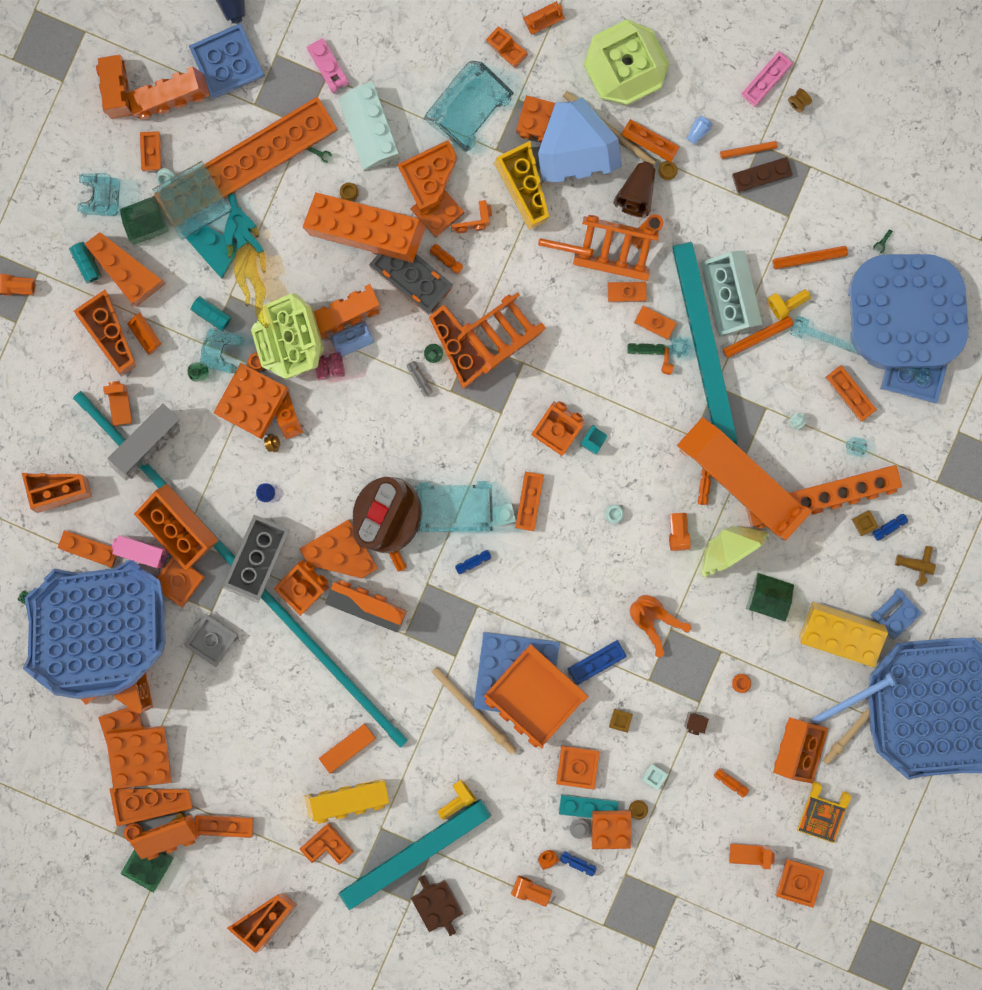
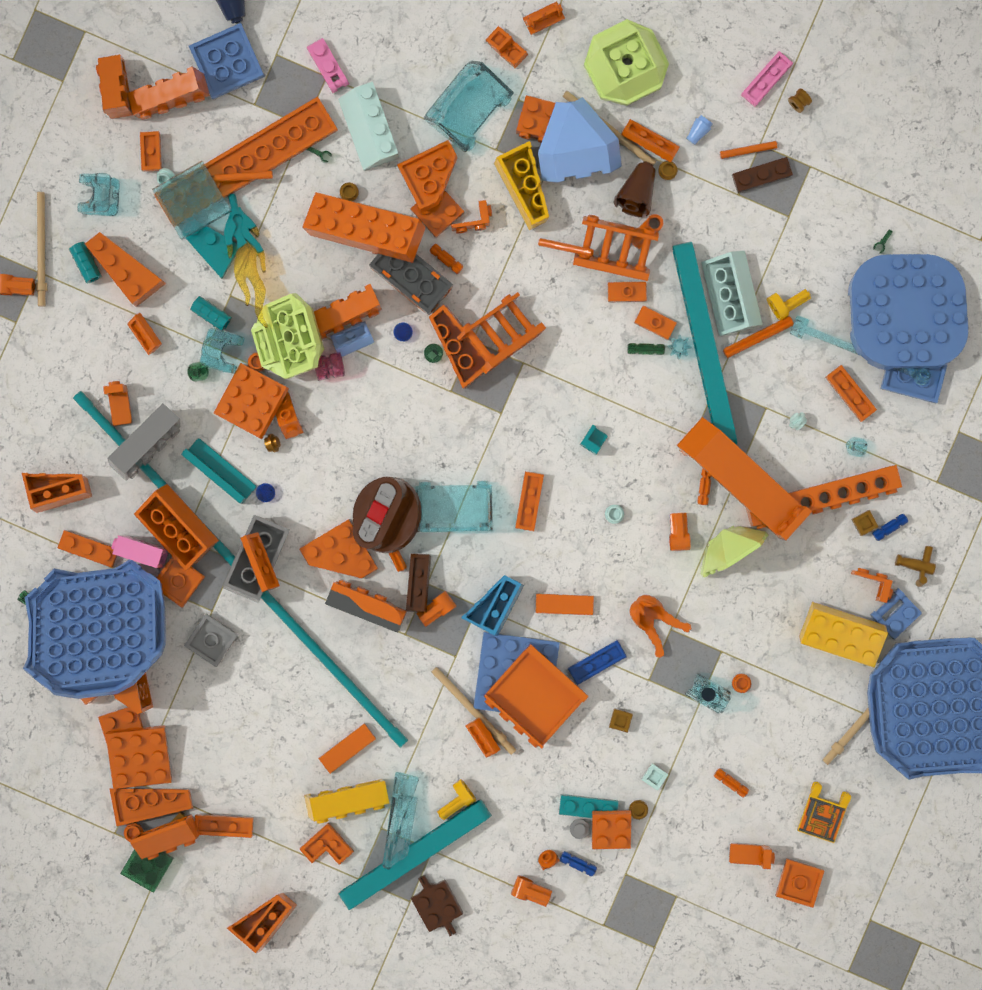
orange wedge [74,289,136,377] -> none
clear green slope [120,196,169,245] -> none
orange plate [274,560,329,616] -> none
light grey axle [406,361,433,397] -> none
blue axle [455,550,491,574] -> none
light aqua plate [493,503,516,526] -> none
orange plate [531,401,585,456] -> none
orange plate [556,745,600,790] -> none
orange hand [661,347,674,375] -> none
reddish brown plate [684,712,709,735] -> none
clear green slope [746,573,794,622] -> none
orange axle [772,246,848,269] -> none
orange slope [773,717,829,784] -> none
light blue bar [811,673,897,724] -> none
none -> tan bar [36,192,47,307]
none -> teal panel [181,438,256,504]
none -> orange bar [214,171,273,182]
none -> orange plate [240,532,280,592]
none -> clear light blue wedge [383,772,419,870]
none -> clear blue plate [393,322,413,342]
none -> reddish brown plate [406,554,431,613]
none -> orange piece [416,591,457,627]
none -> dark azure wedge [461,575,524,636]
none -> orange plate [465,717,501,758]
none -> orange tile [535,594,594,615]
none -> clear light blue piece [685,672,731,714]
none -> orange bracket [851,568,893,603]

